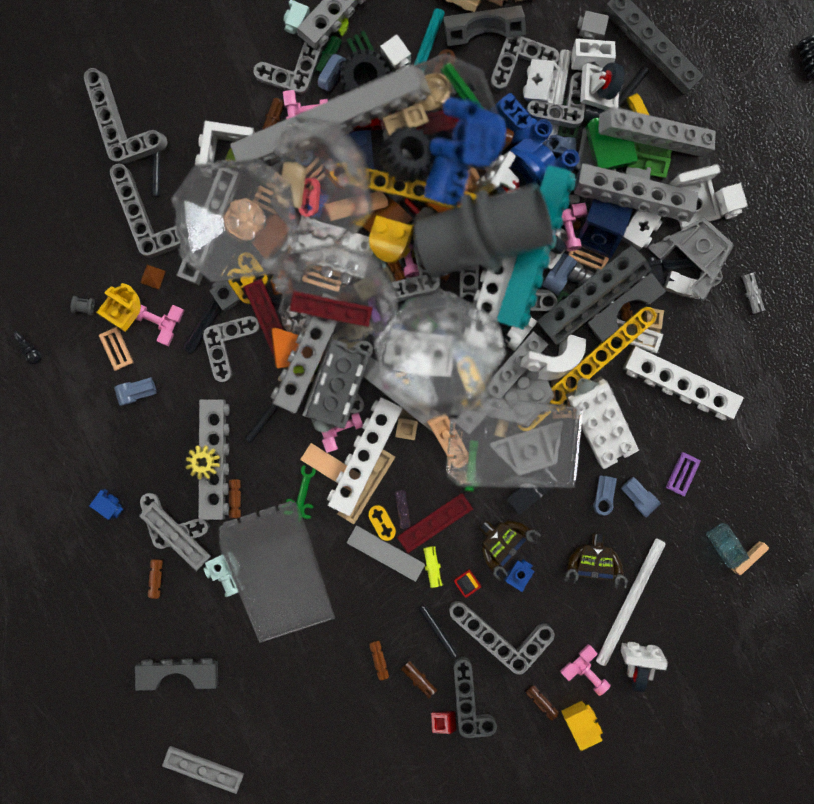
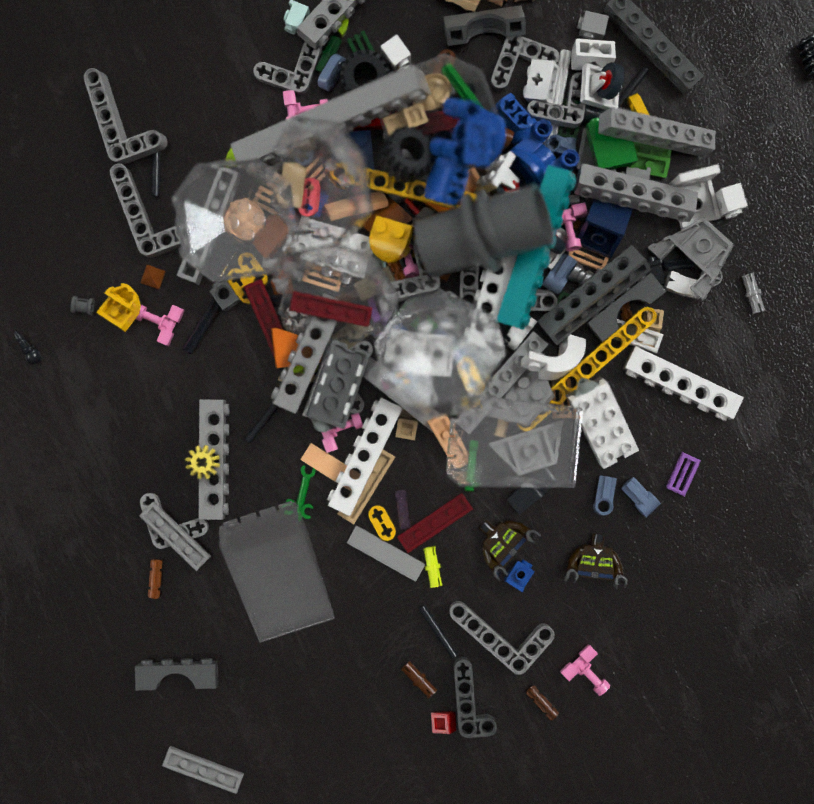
blue brick [89,489,123,520] -> none
light nougat tile [99,327,134,371] -> none
sand blue piece [114,377,157,406] -> none
white bracket [195,121,255,177] -> none
light grey beam [203,316,260,382] -> none
light aqua brick [204,551,237,581] -> none
light aqua bush [218,572,242,597] -> none
dark orange axle [229,479,241,518] -> none
reddish brown axle [262,98,284,130] -> none
dark orange axle [370,641,389,680] -> none
teal axle [414,8,444,71] -> none
slope [453,569,482,598] -> none
yellow brick [561,701,603,751] -> none
white axle [596,539,665,666] -> none
white plate [620,642,667,692] -> none
white brick [622,210,663,251] -> none
clear light blue brick [706,523,750,569] -> none
light nougat tile [731,541,769,575] -> none

